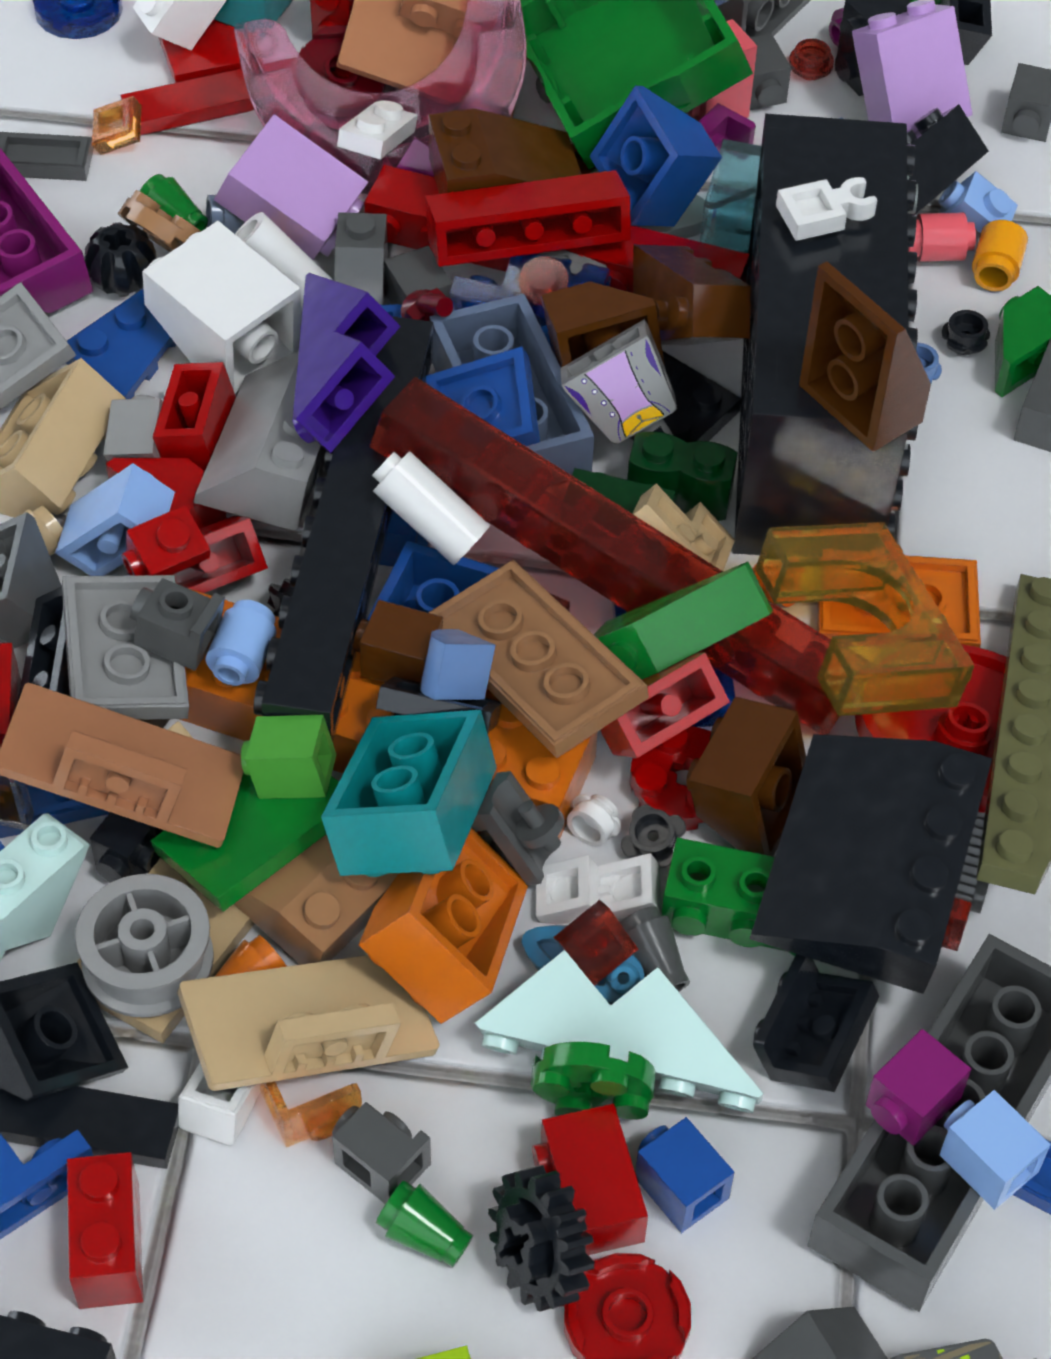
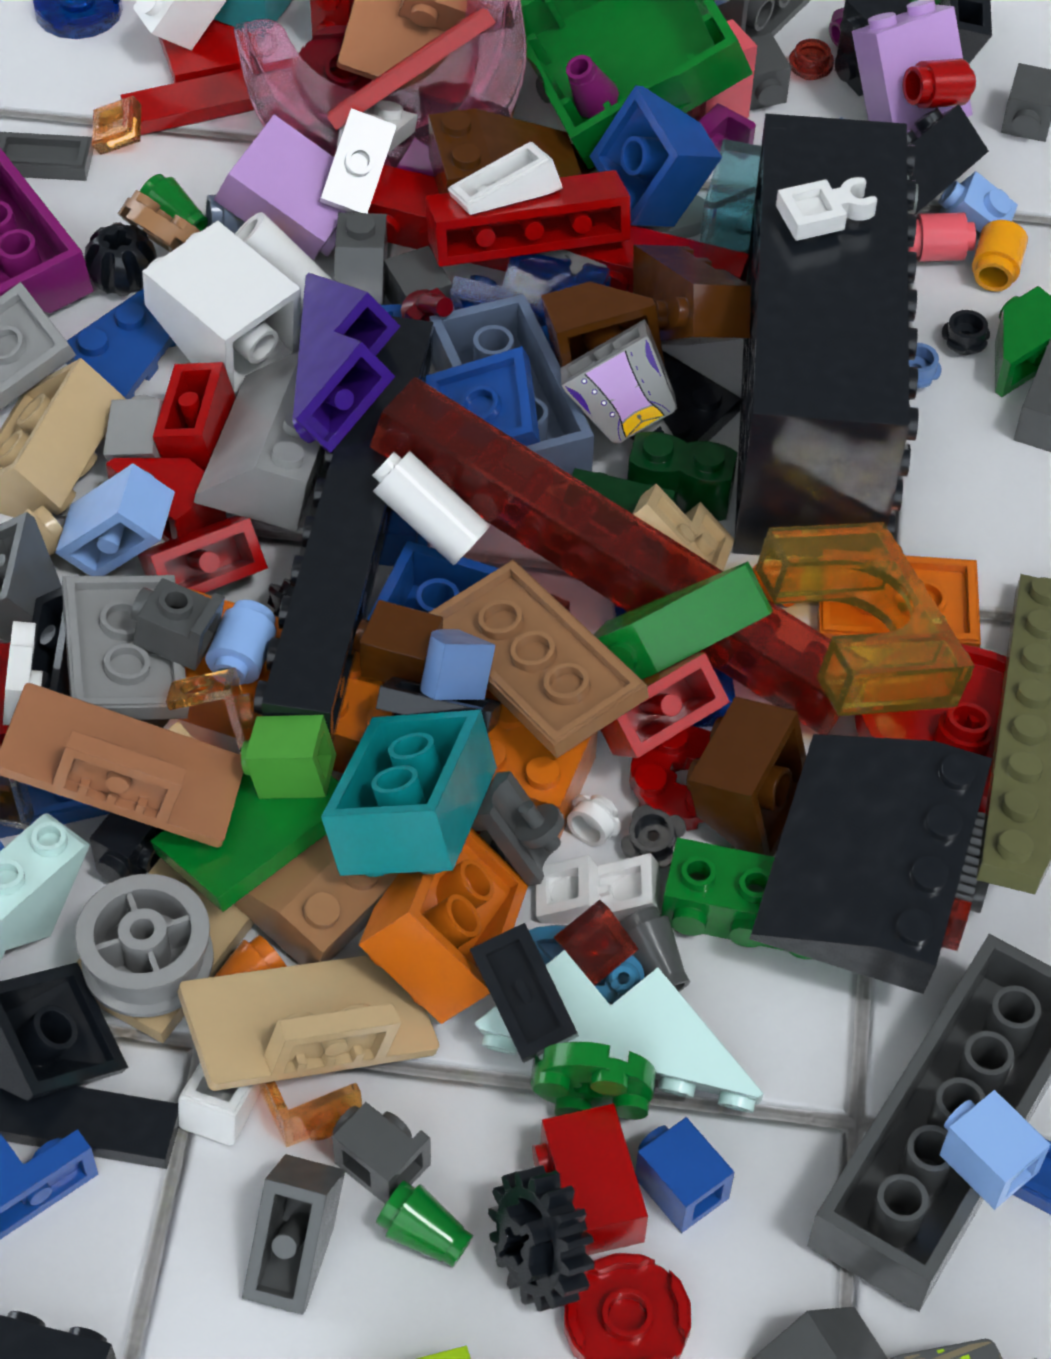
red brick [67,1152,144,1309] -> none
red bracket [121,504,211,576] -> none
clear red plate [519,256,569,305] -> none
black bracket [753,954,879,1092] -> none
reddish brown slope [799,261,931,452] -> none
magenta brick [865,1028,972,1146] -> none
none -> white plate [3,621,43,725]
none -> clear orange bracket [166,668,258,756]
none -> dark grey slope [242,1154,345,1315]
none -> white plate [319,108,397,213]
none -> red tile [327,7,496,130]
none -> white slope [448,142,563,215]
none -> black plate [470,923,579,1063]
none -> magenta cone [566,55,619,119]
none -> red brick [903,58,976,109]

